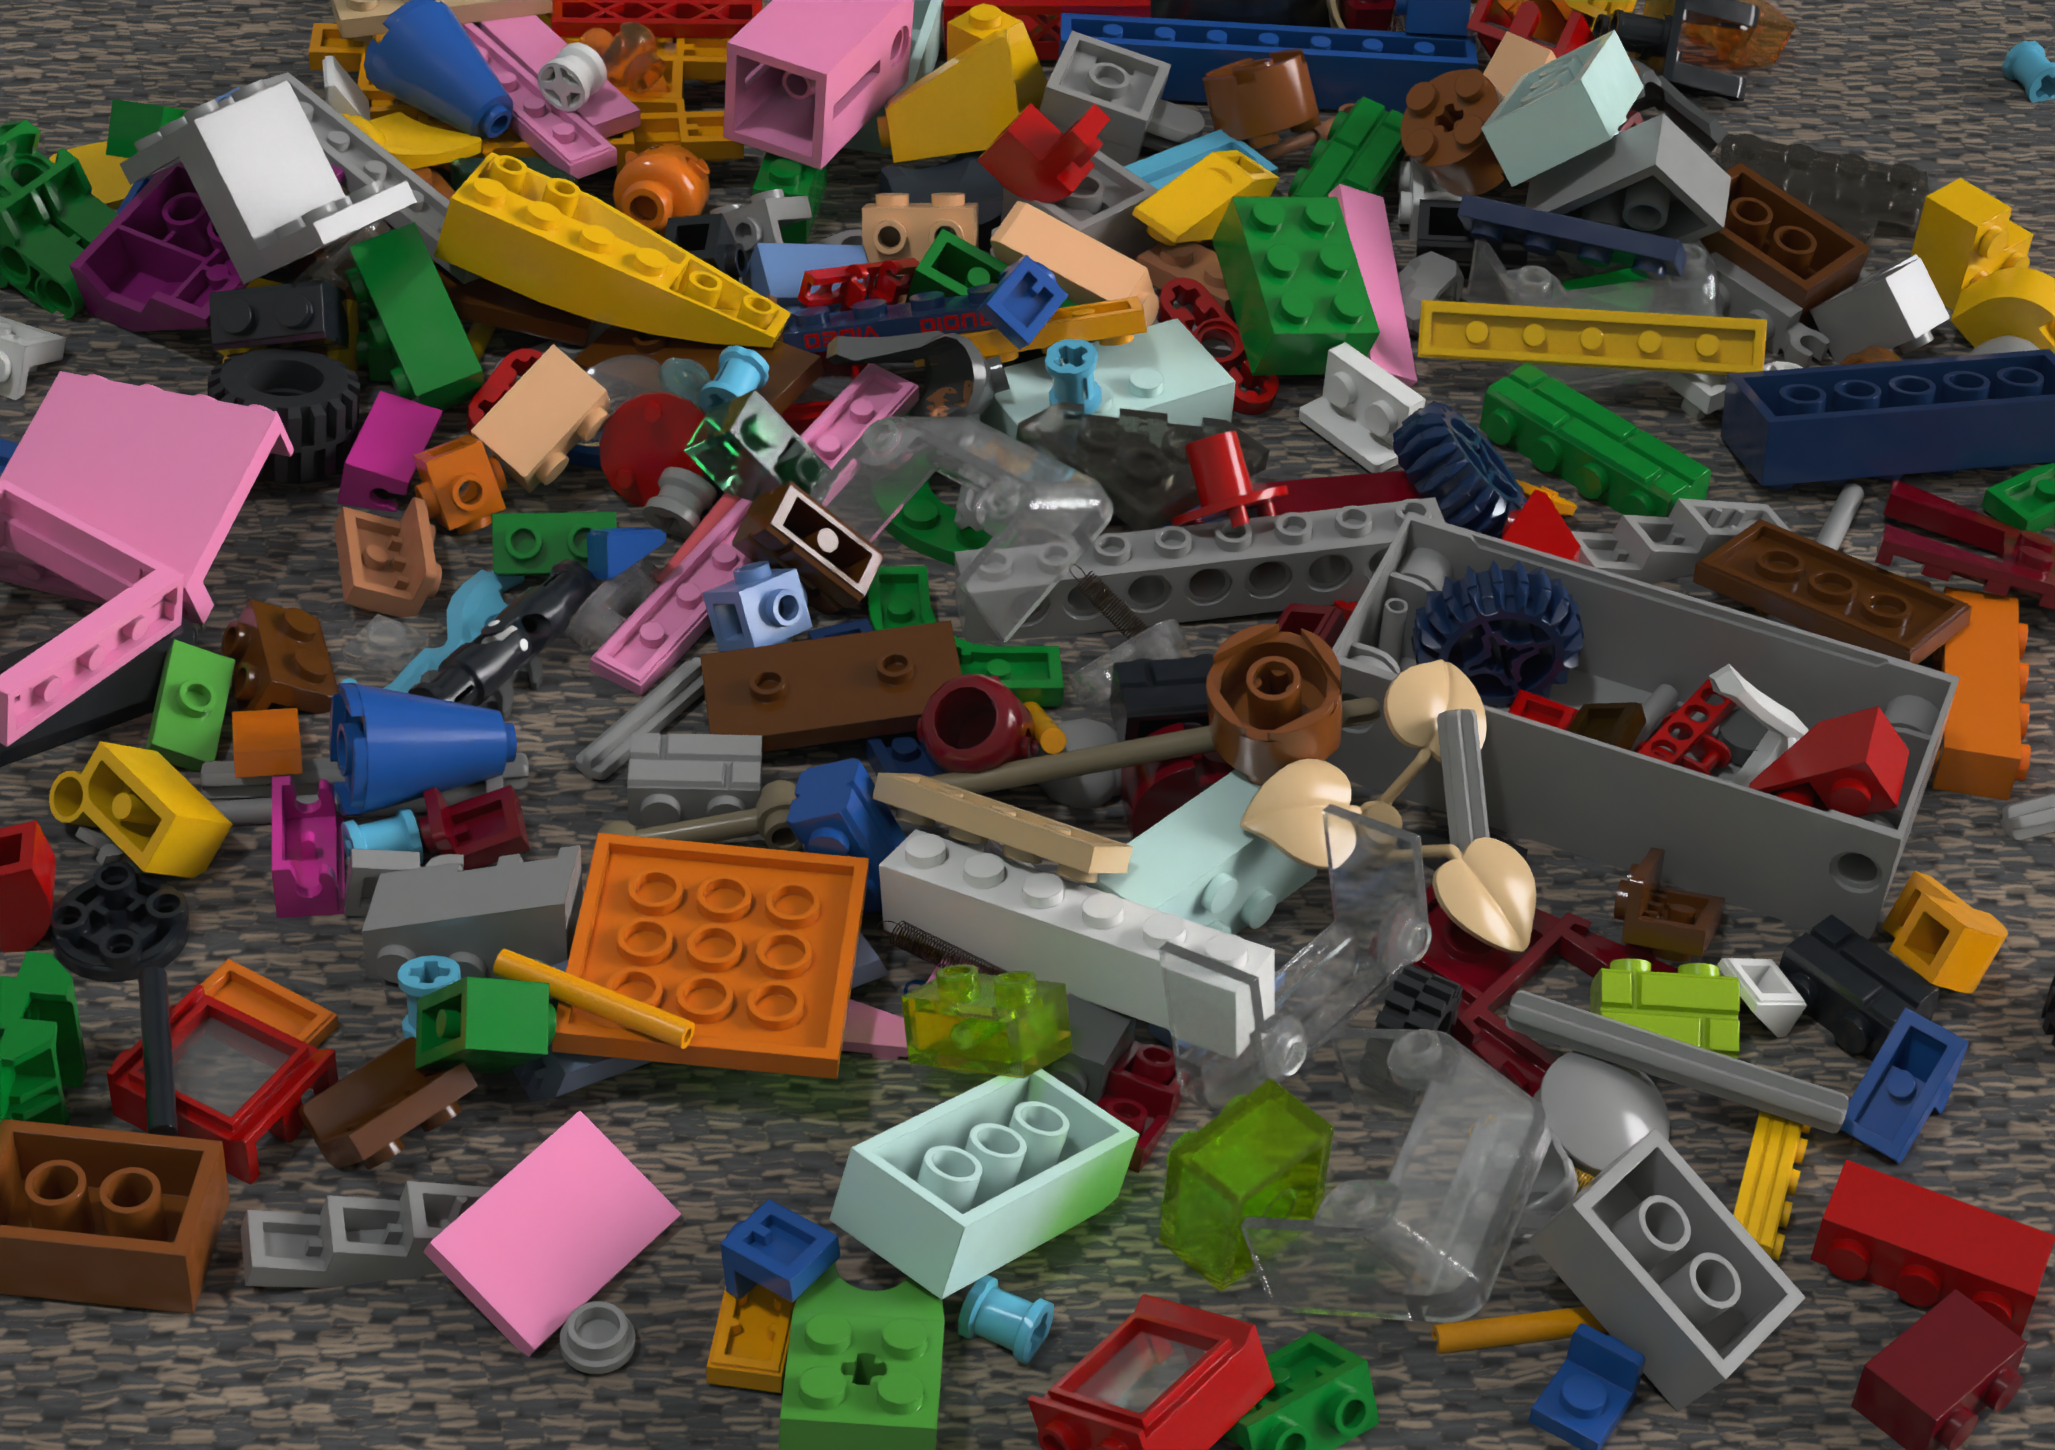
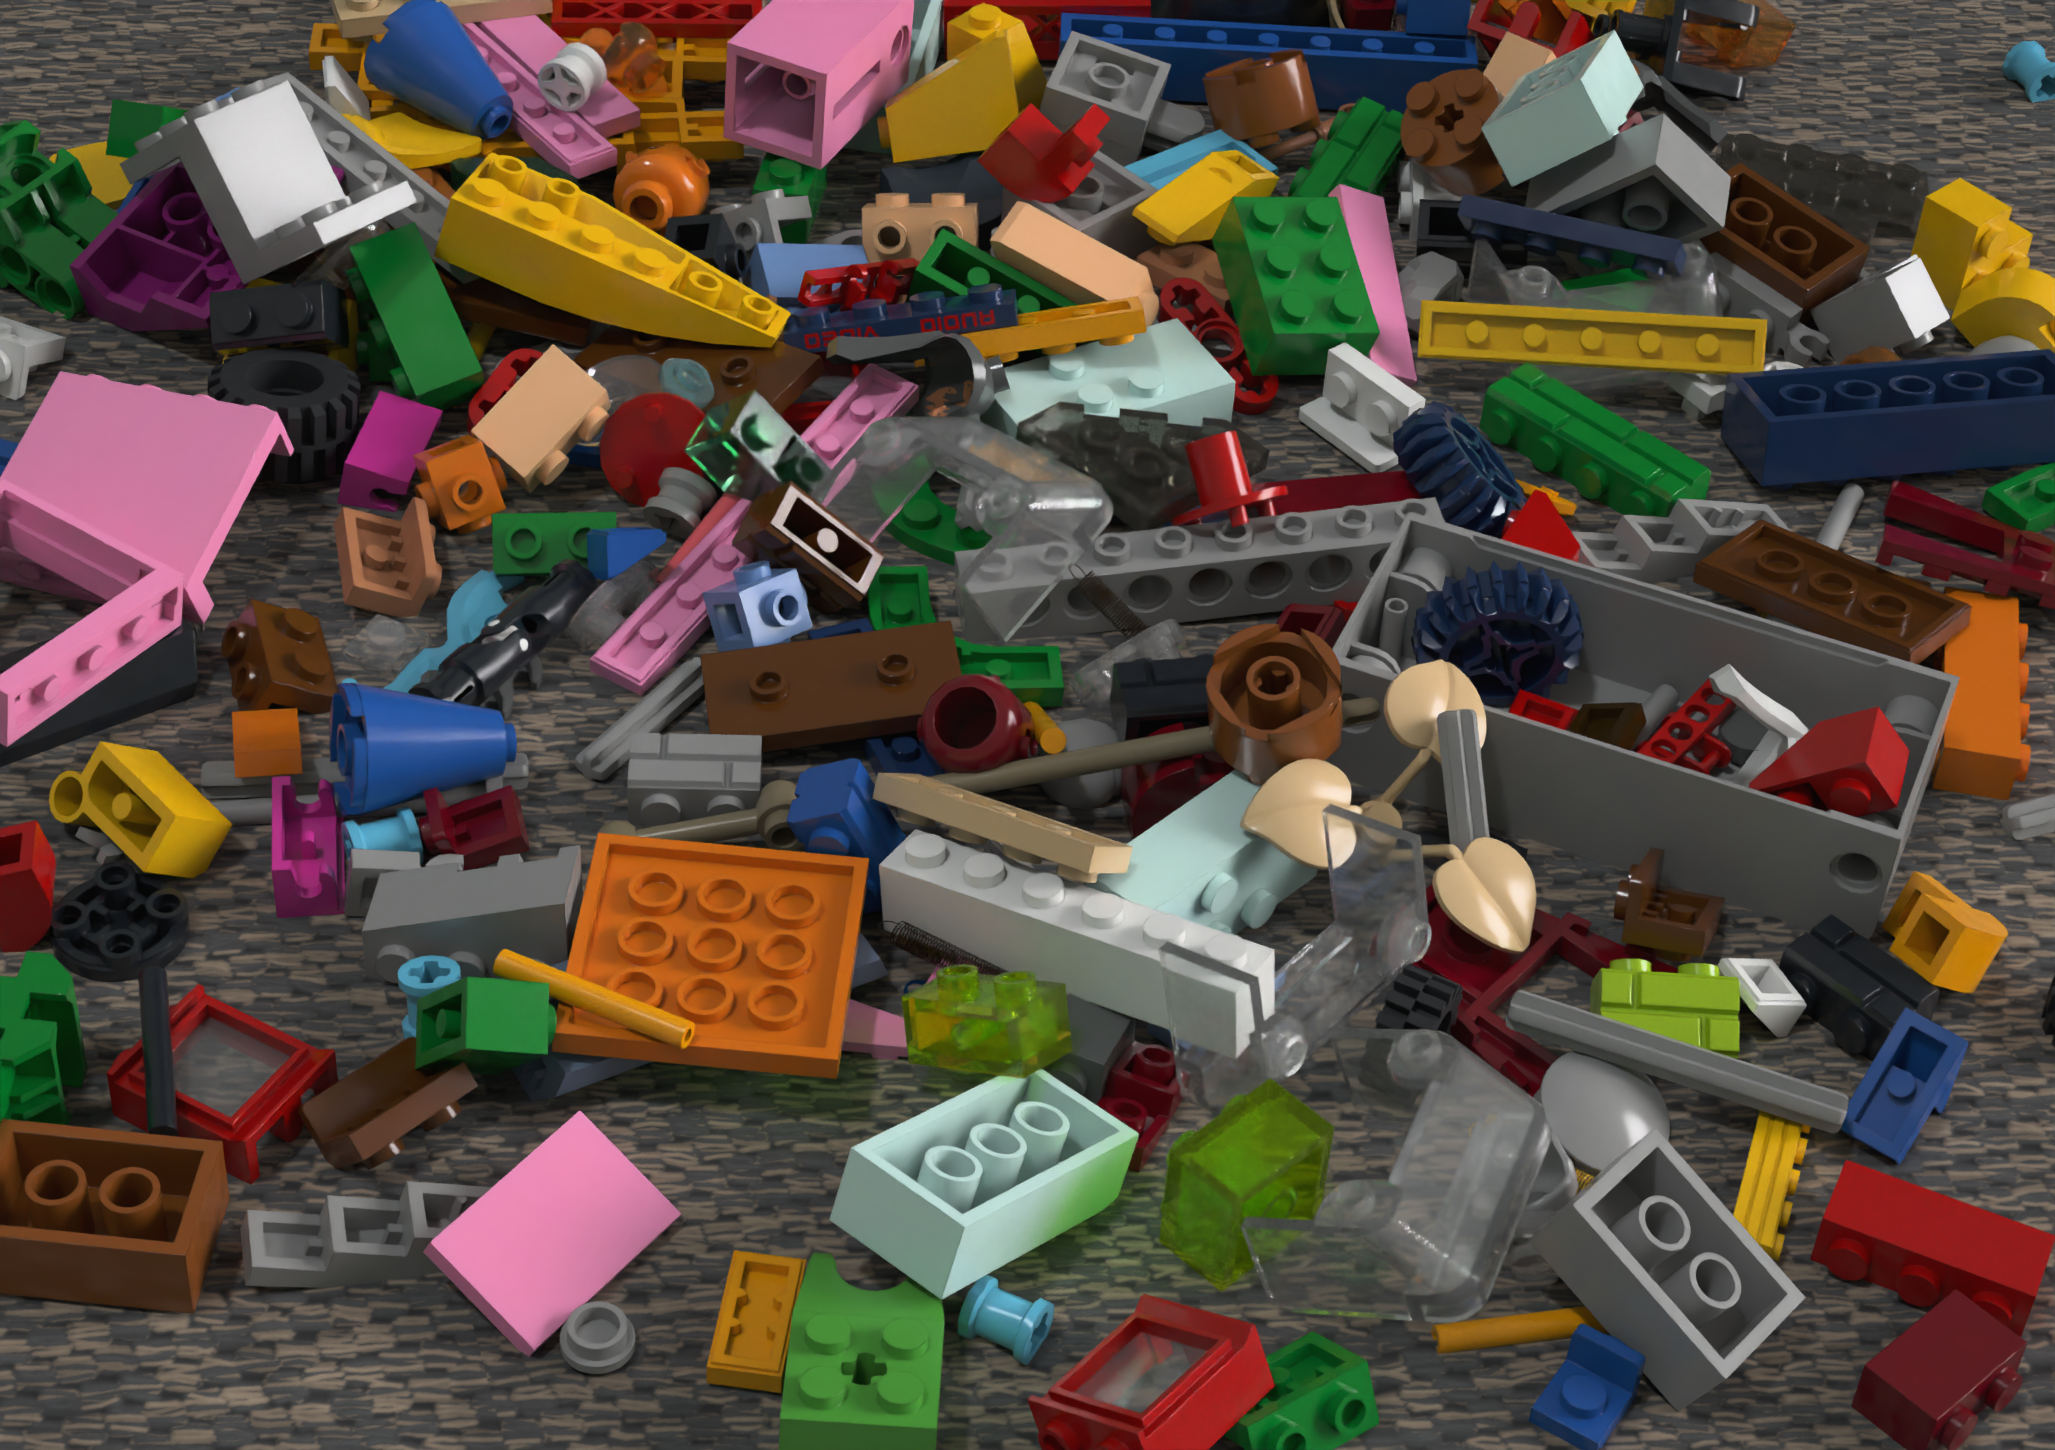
bright green plate [146,639,235,771] -> none
orange tile [200,958,339,1048] -> none
medium azure bush [698,345,770,426] -> none
blue bracket [720,1199,840,1303] -> none
blue bracket [977,255,1069,350] -> none
medium azure bush [1045,339,1102,418] -> none

